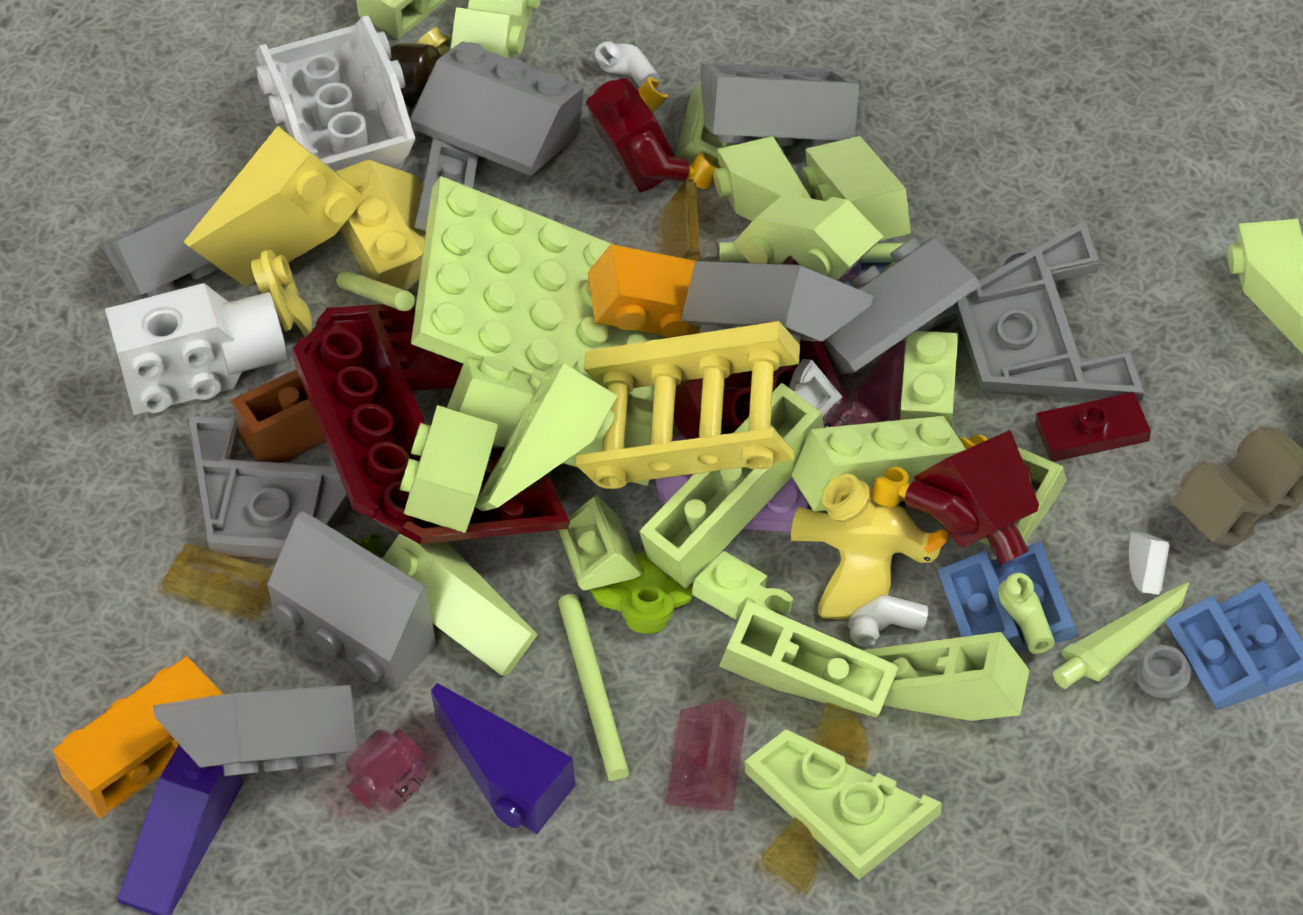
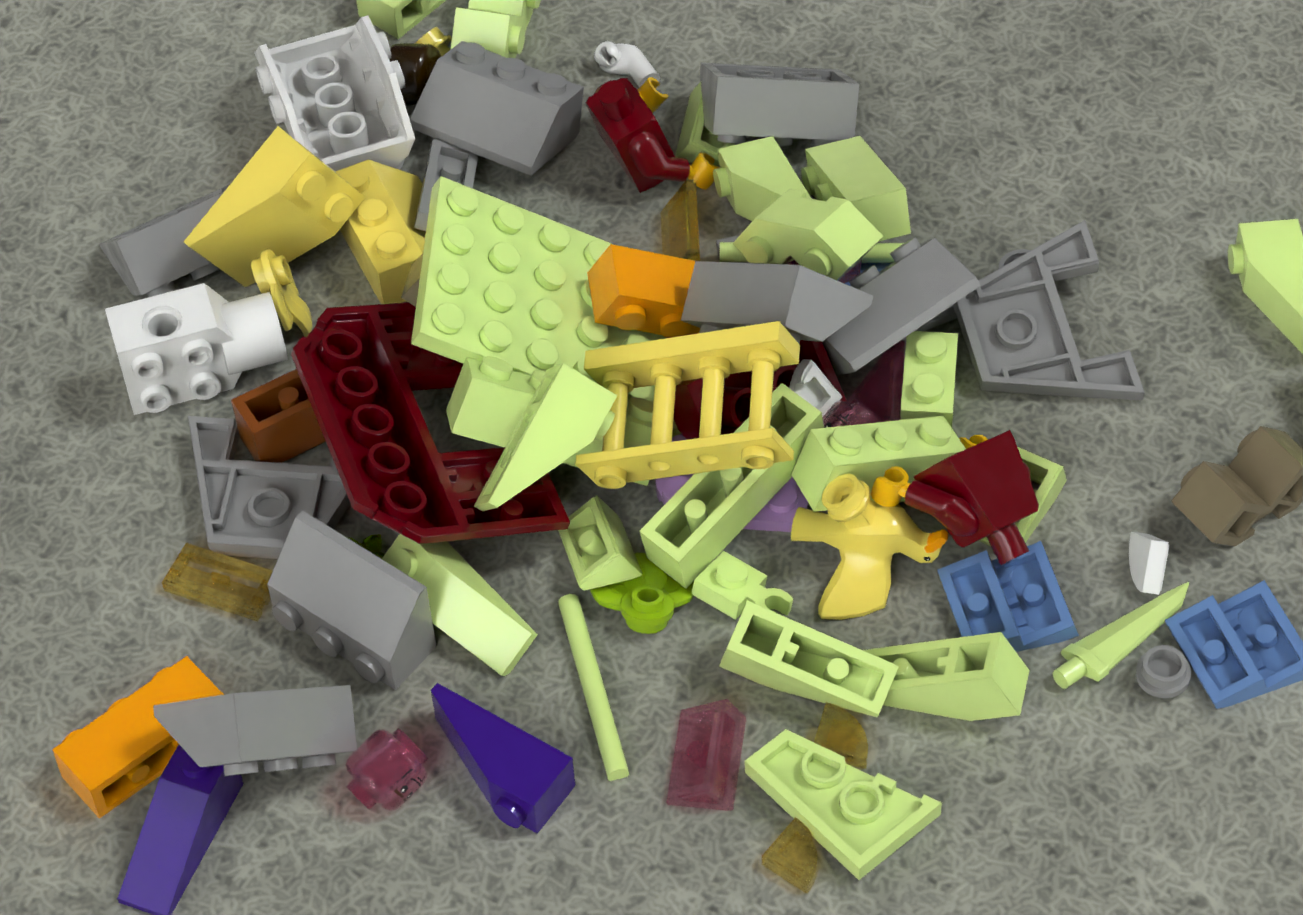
yellowish green bar [336,270,415,311] -> none
yellowish green brick [400,405,498,533] -> none
white arm [848,595,928,647] -> none
yellowish green arm [998,572,1055,654] -> none
dark red plate [1035,392,1151,462] -> none

